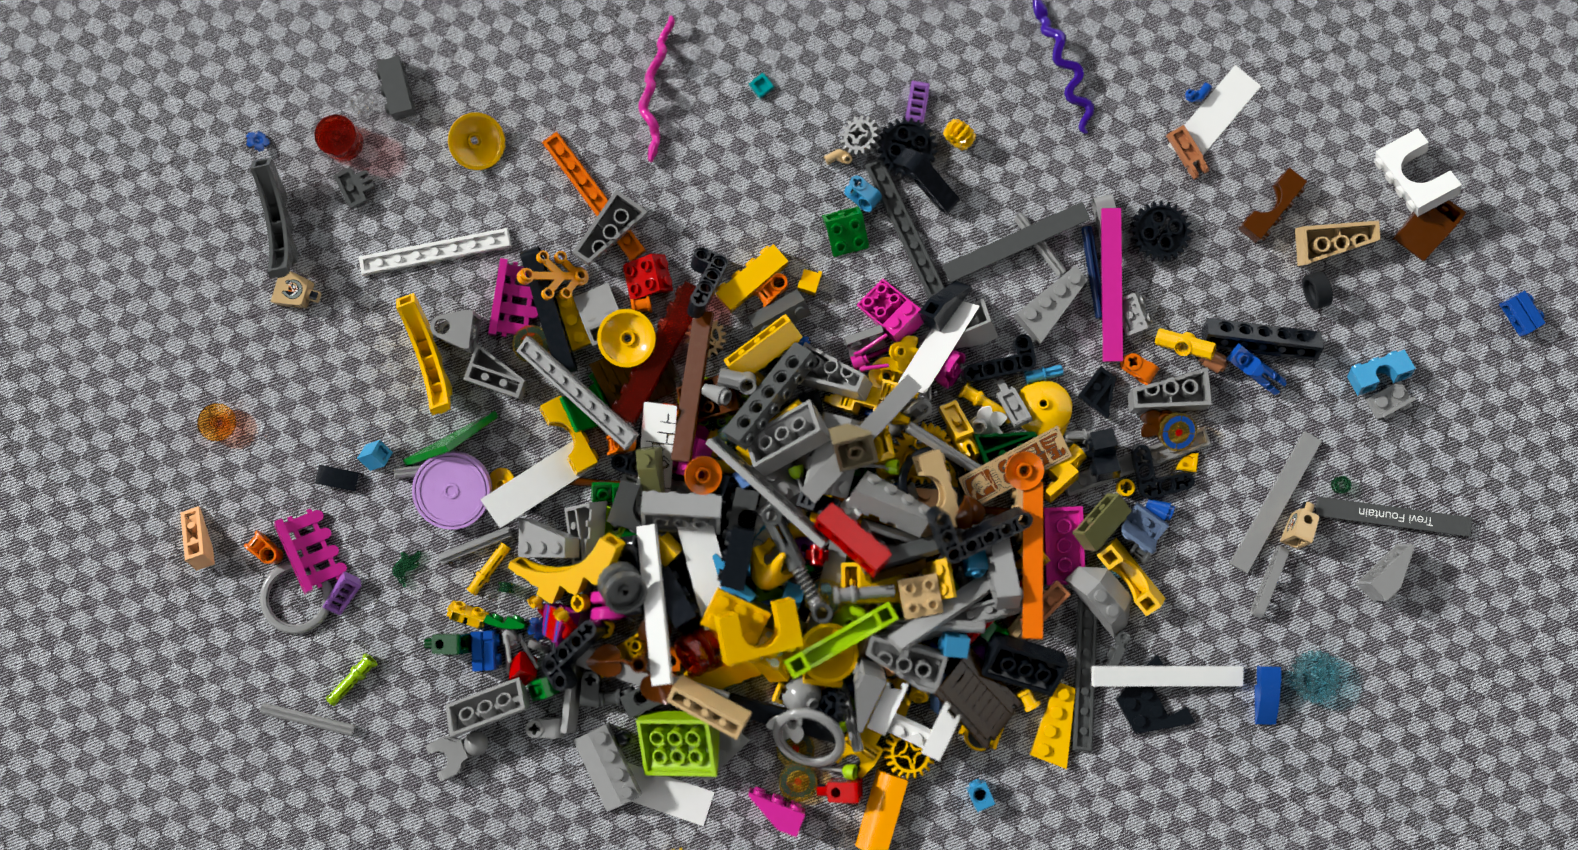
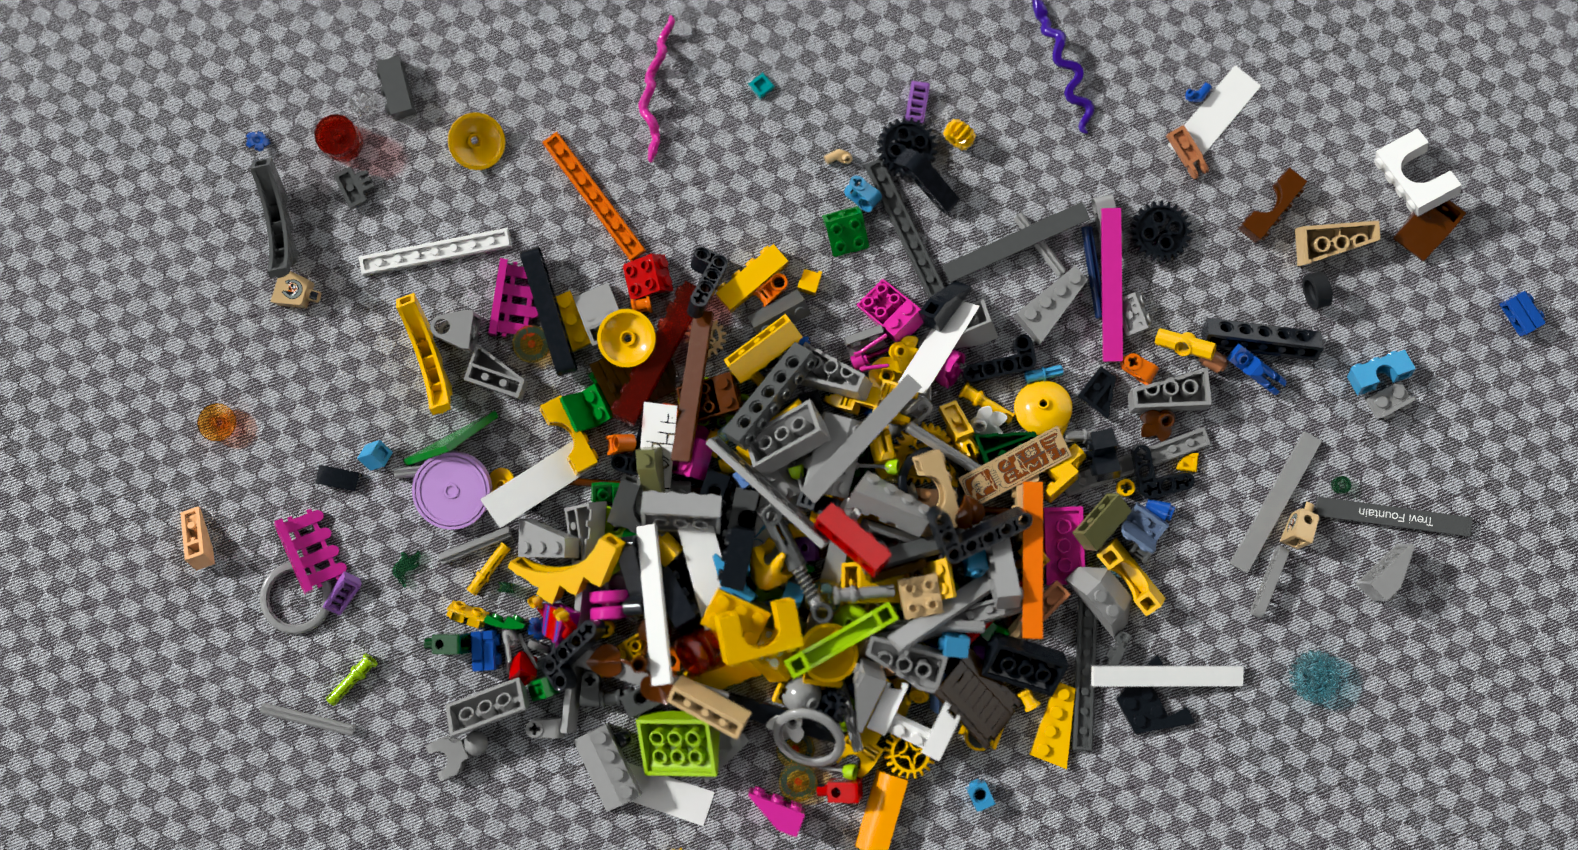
orange piece [244,530,283,564] -> none
light orange plant [517,250,589,300] -> none
light grey tile [517,336,639,450] -> none
yellow bush [571,594,591,612] -> none
light grey wedge [572,190,648,266] -> none
dark grey wheel [597,562,648,614] -> none
orange dish [684,456,722,495] -> none
light grey cone [701,383,732,406] -> none
light grey piece [717,368,756,395] -> none
red gear [805,545,829,567] -> none
dark tan slope [828,423,878,472] -> none
light grey gear [840,115,881,157] -> none
light grey hinge [996,379,1032,429] -> none
orange dish [1005,451,1044,490] -> none
tile [1158,413,1197,451] -> none
blue slope [1255,666,1281,725] -> none

